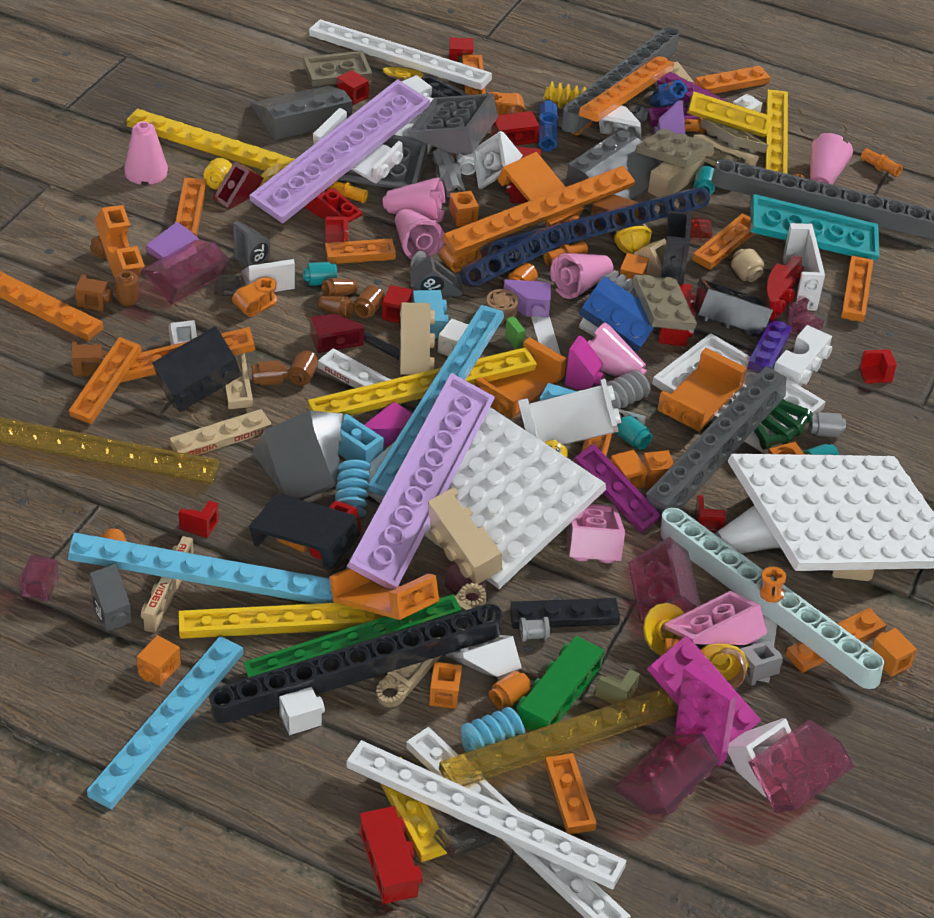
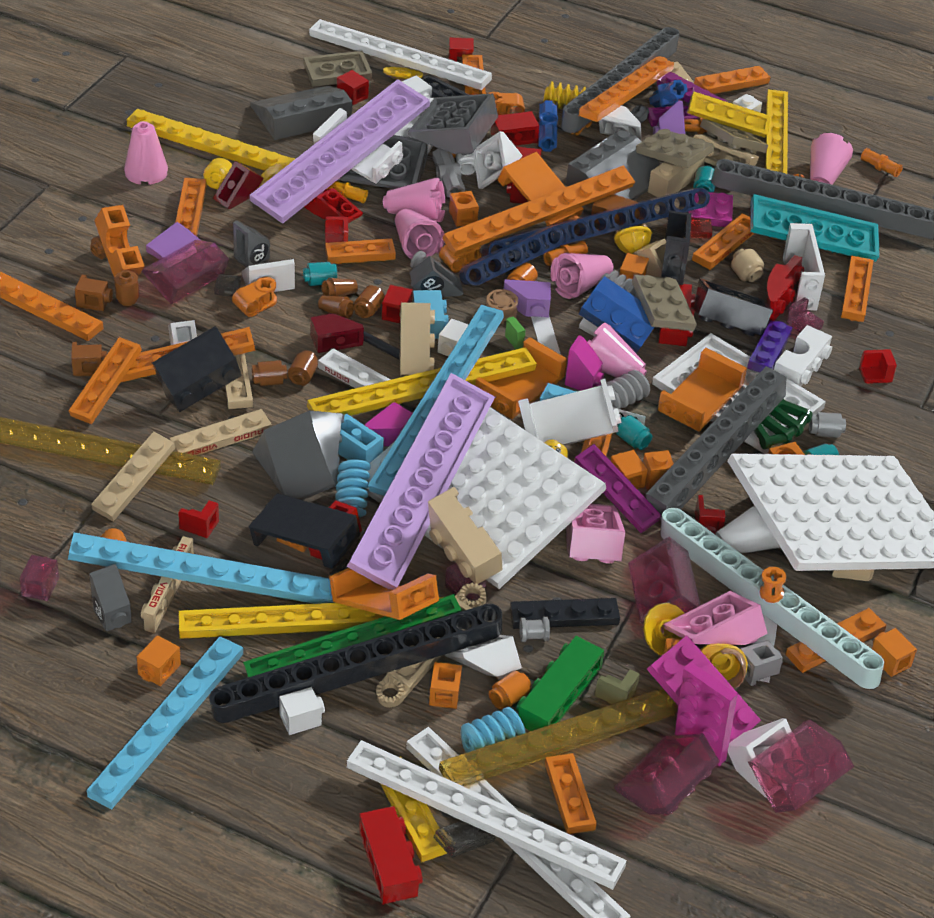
none -> tan plate [91,432,175,522]
none -> dark pink plate [688,192,733,227]

